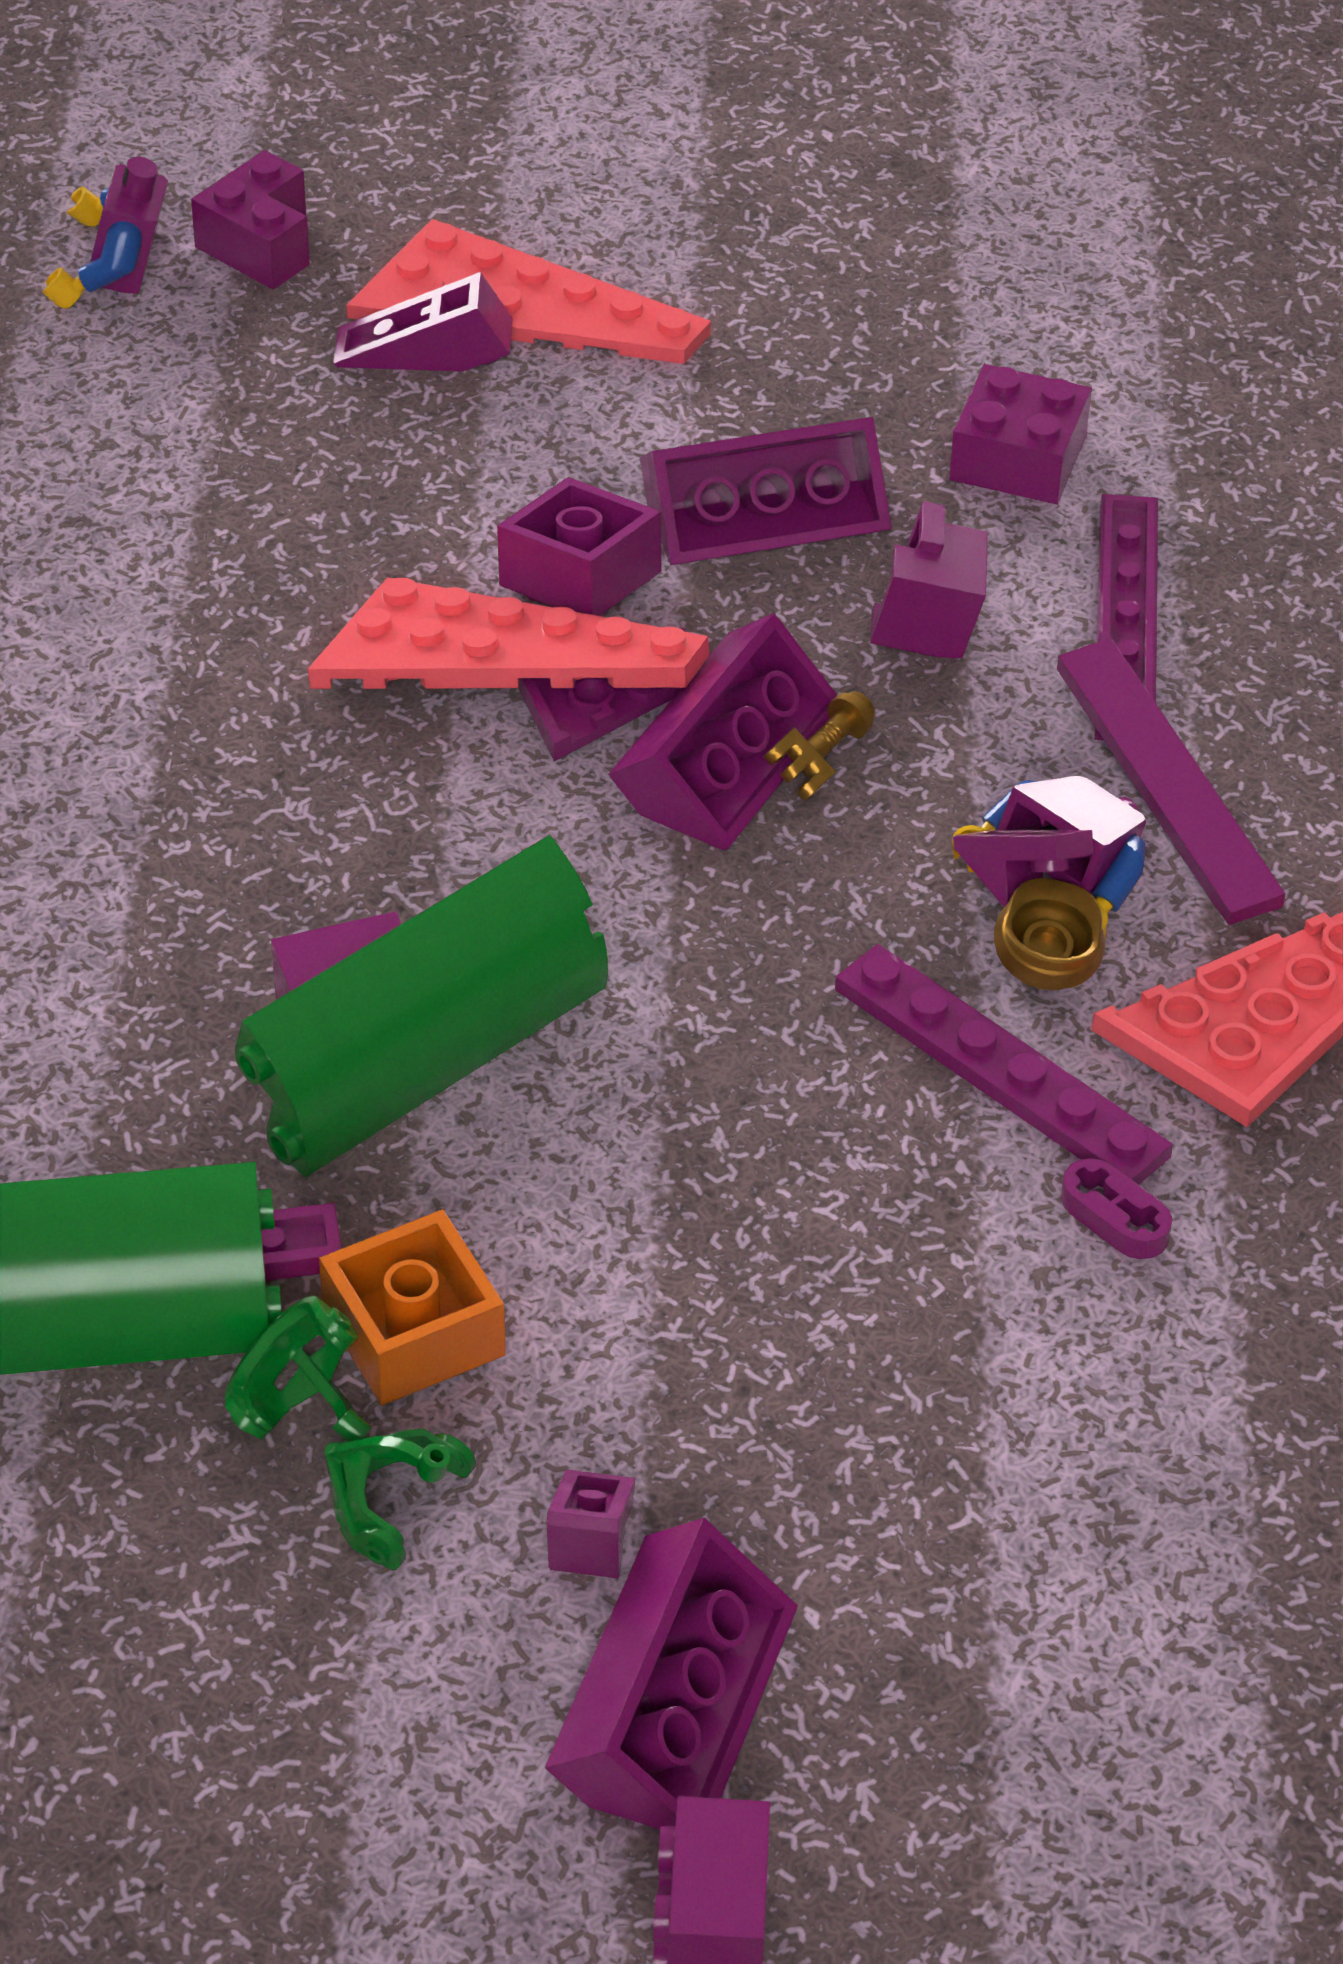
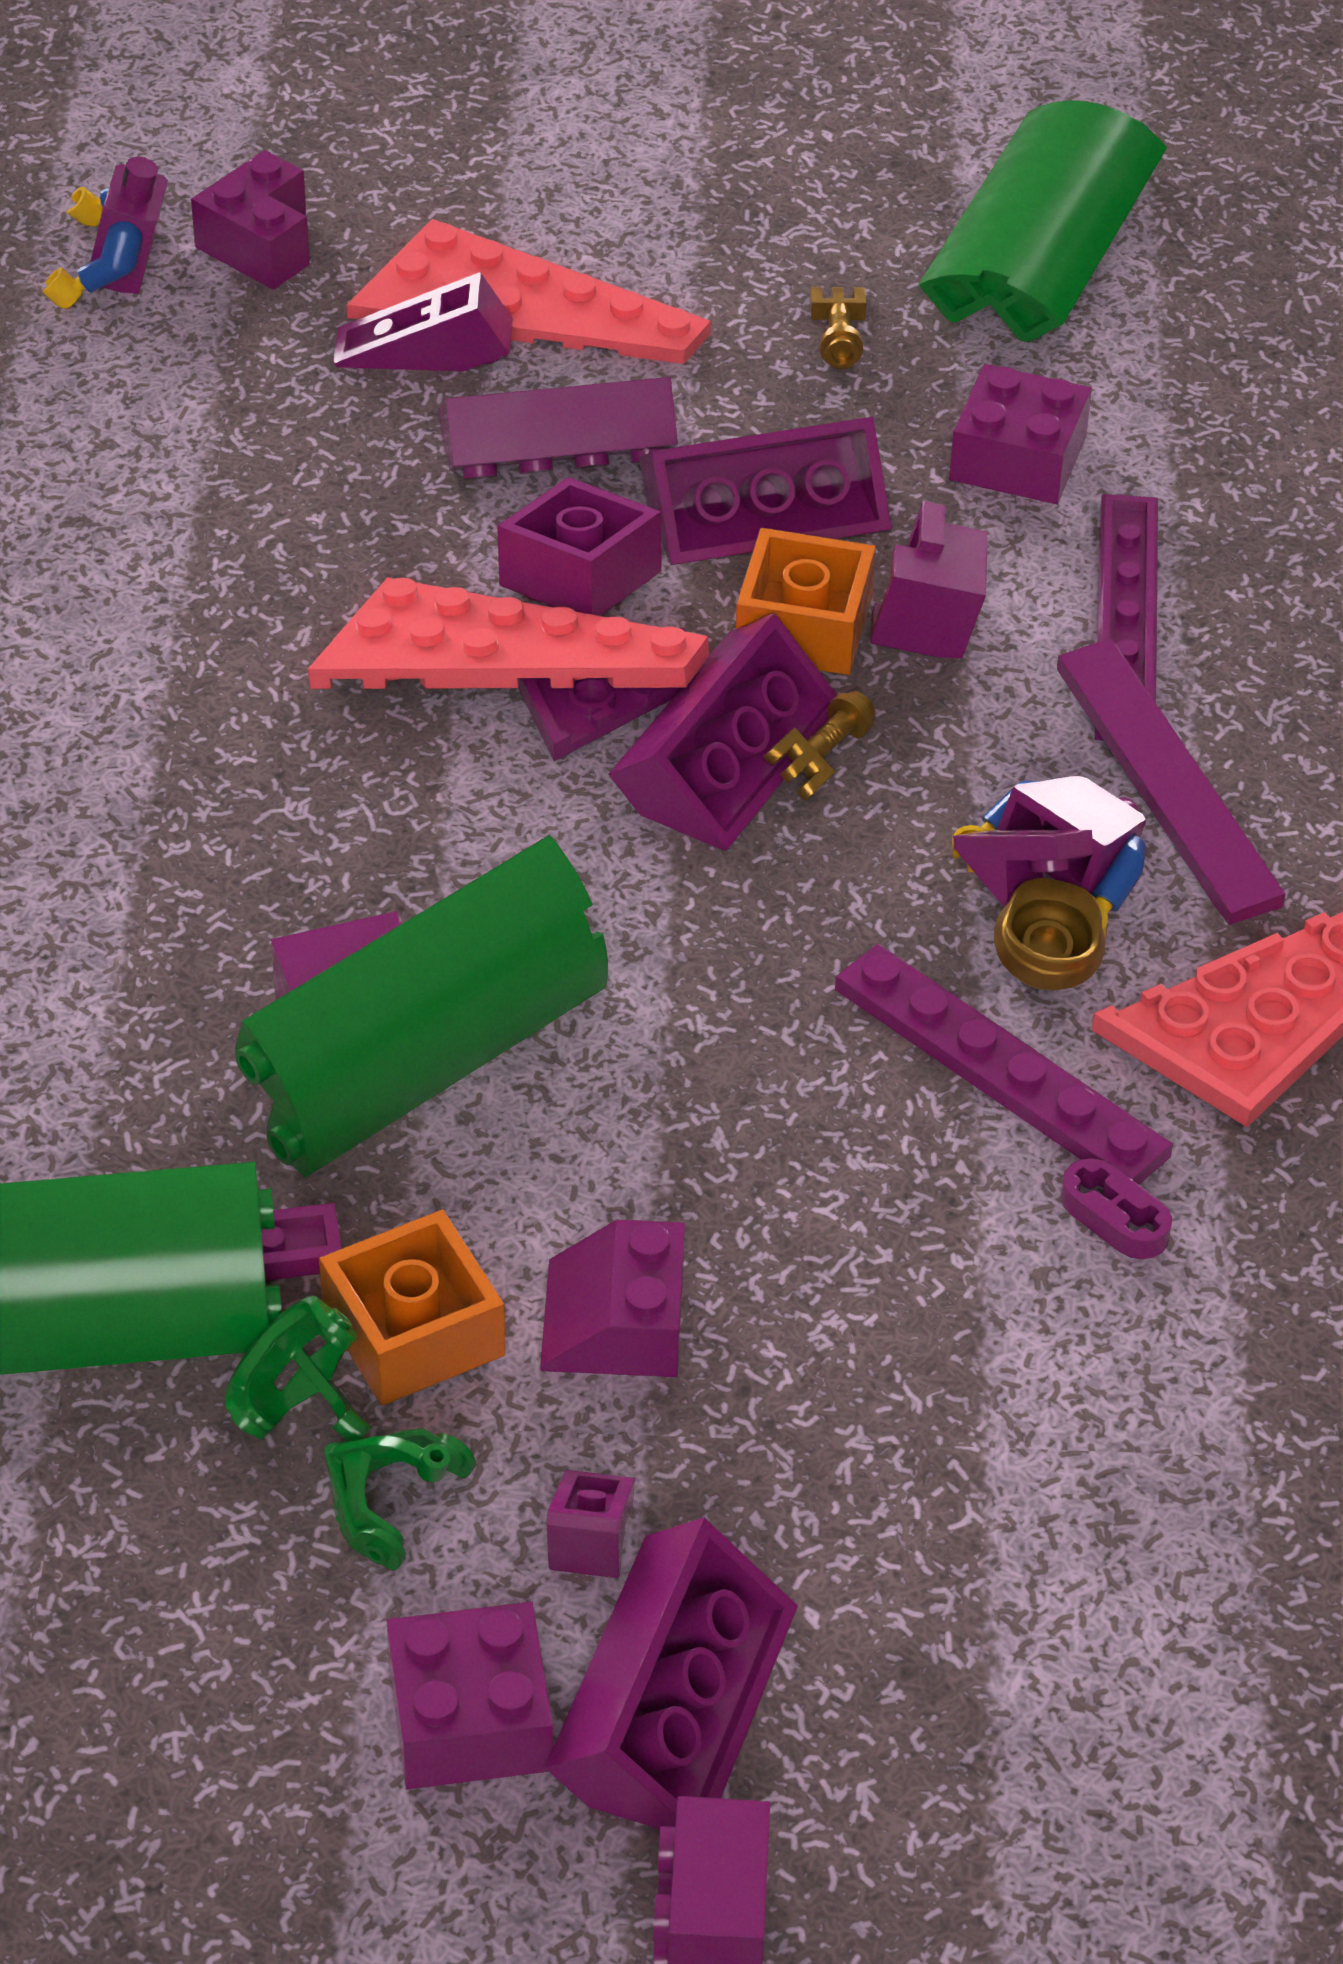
none -> magenta brick [386,1601,553,1790]
none -> magenta slope [437,377,678,480]
none -> magenta slope [540,1219,685,1377]
none -> orange brick [736,528,876,675]
none -> pearl gold hinge [810,287,866,369]
none -> green cylinder [918,100,1167,343]

